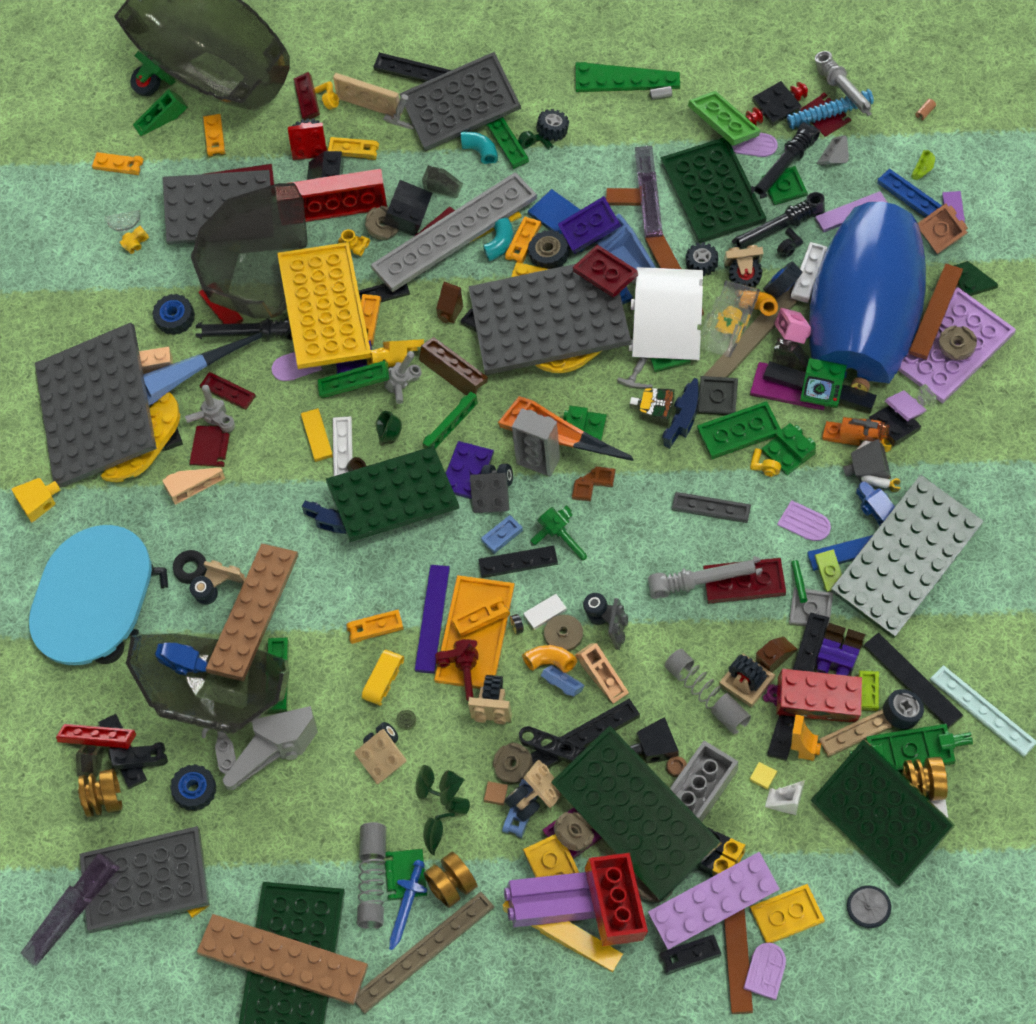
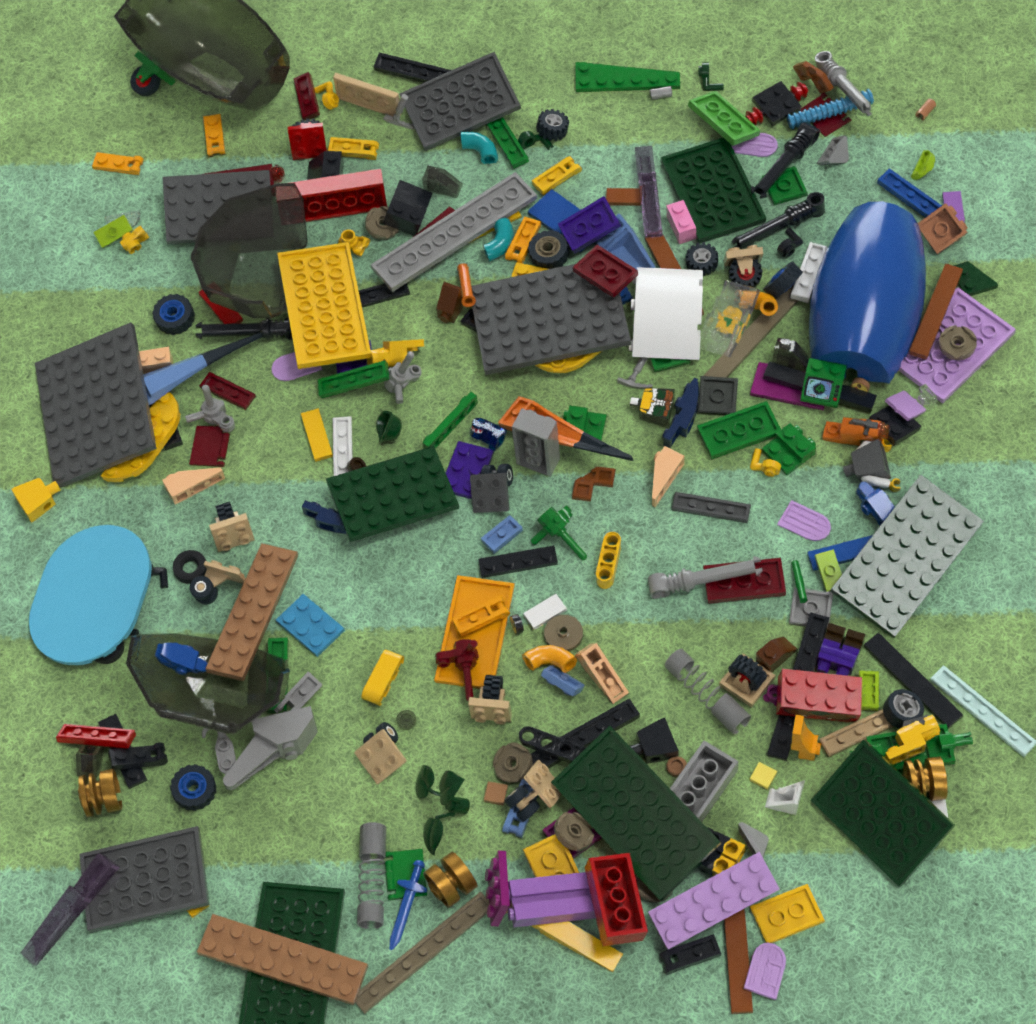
green slope [133,89,188,136] -> none
light orange plate [346,609,404,644] -> none
light orange plate [361,294,381,345] -> none
dark purple tile [415,565,450,674] -> none
reddish brown panel [419,337,488,396] -> none
dark grey plate [583,593,628,650] -> none
bright pink brick [774,308,811,344] -> none
lavender tile [815,191,888,233] -> none
flat silver wheel [847,885,891,928] -> none
none -> lime plate [93,215,134,248]
none -> tan plate [209,501,255,552]
none -> clear red plate [271,164,285,181]
none -> light grey hinge [274,672,323,713]
none -> dark azure plate [276,594,345,657]
none -> orange pin [457,263,476,307]
none -> leg [470,418,507,451]
none -> magenta plate [485,850,510,927]
none -> yellow plate [532,156,582,195]
none -> yellow beam [596,532,621,589]
none -> light nougat slope [652,446,684,507]
none -> bright pink brick [666,200,696,244]
none -> dark green plate [698,62,724,91]
none -> light grey slope [738,822,769,859]
none -> dark orange tile [793,61,834,93]
none -> yellow plate [885,715,940,765]

